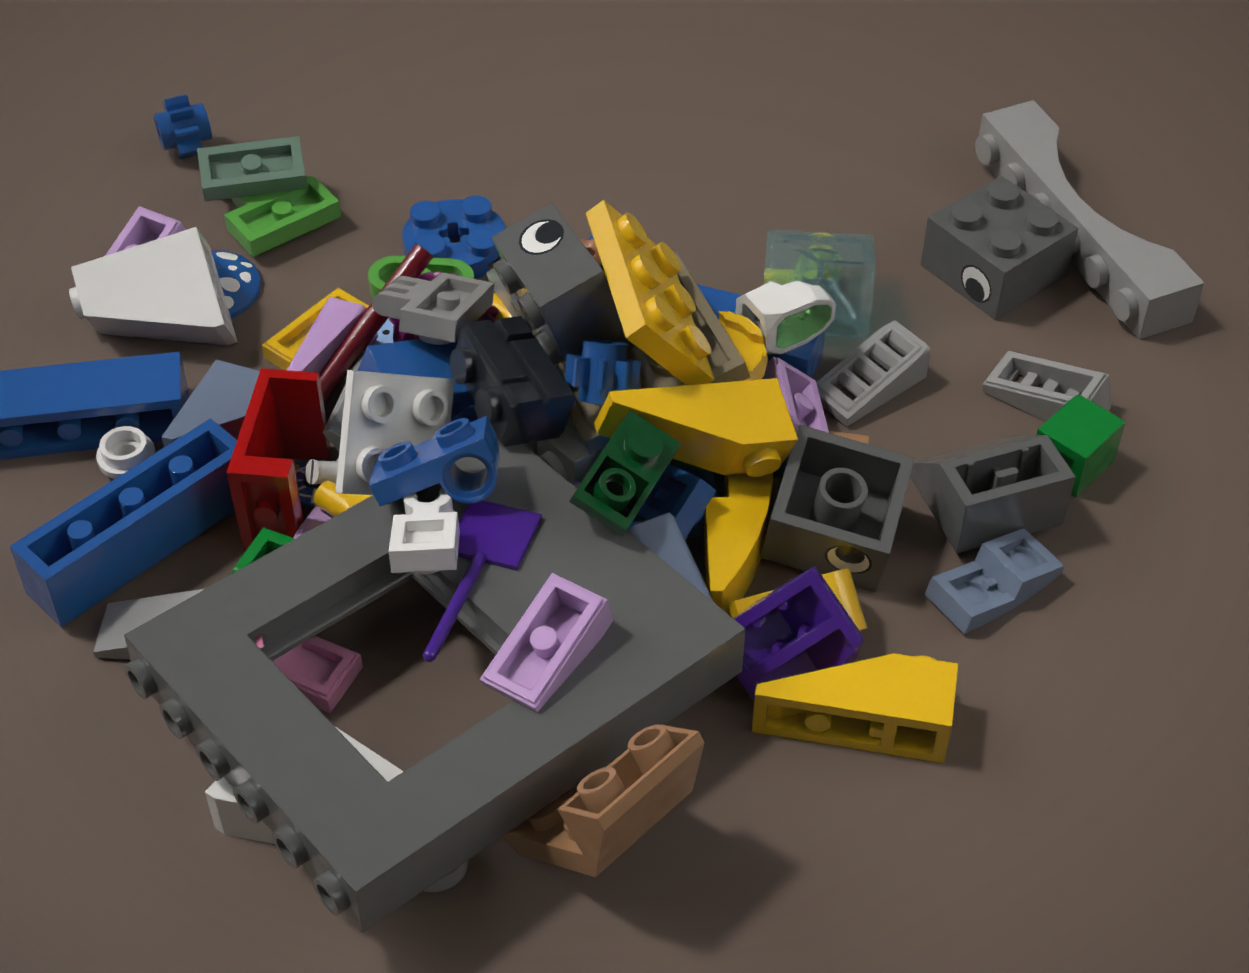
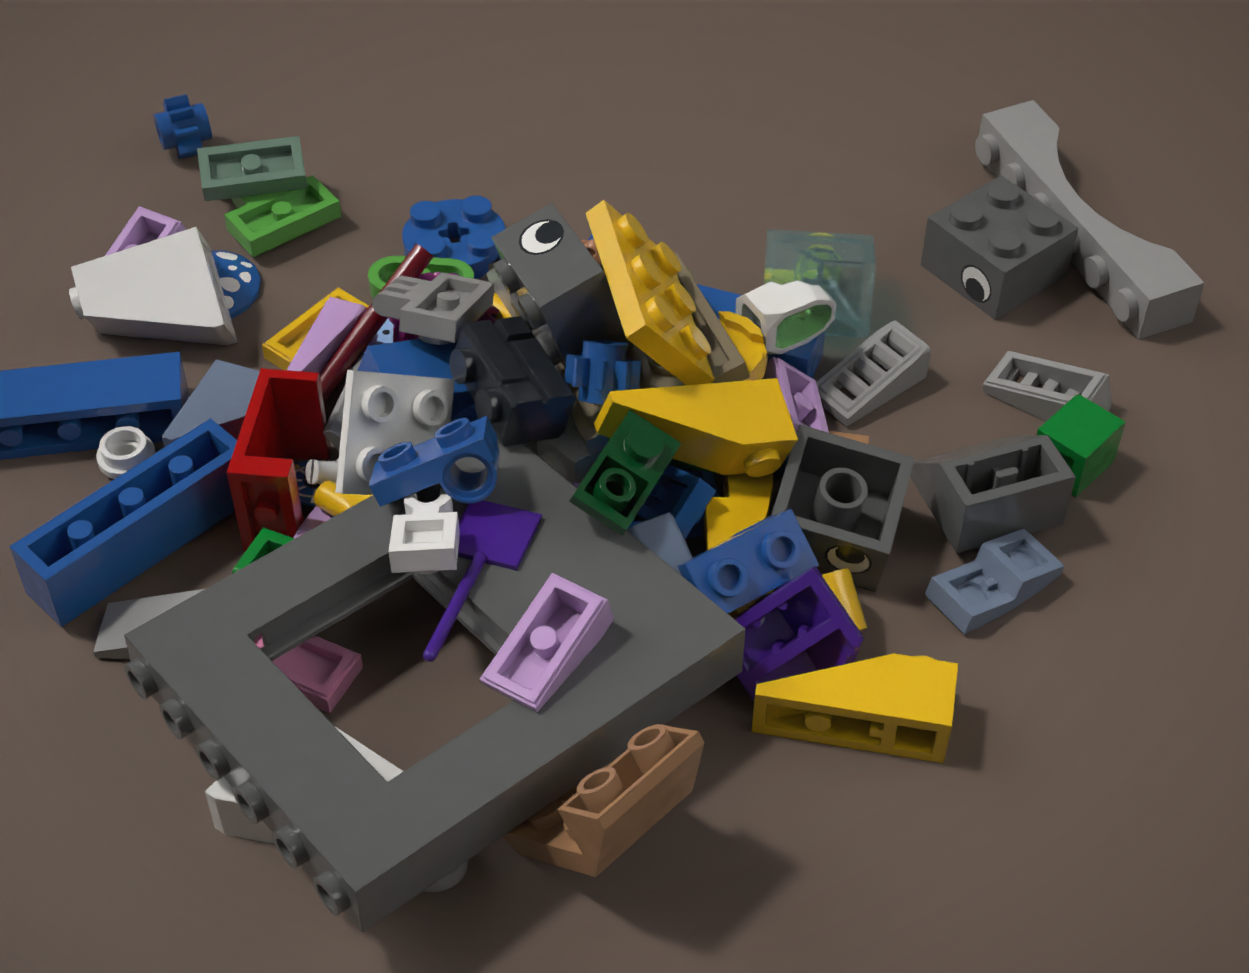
none -> blue plate [677,509,819,614]

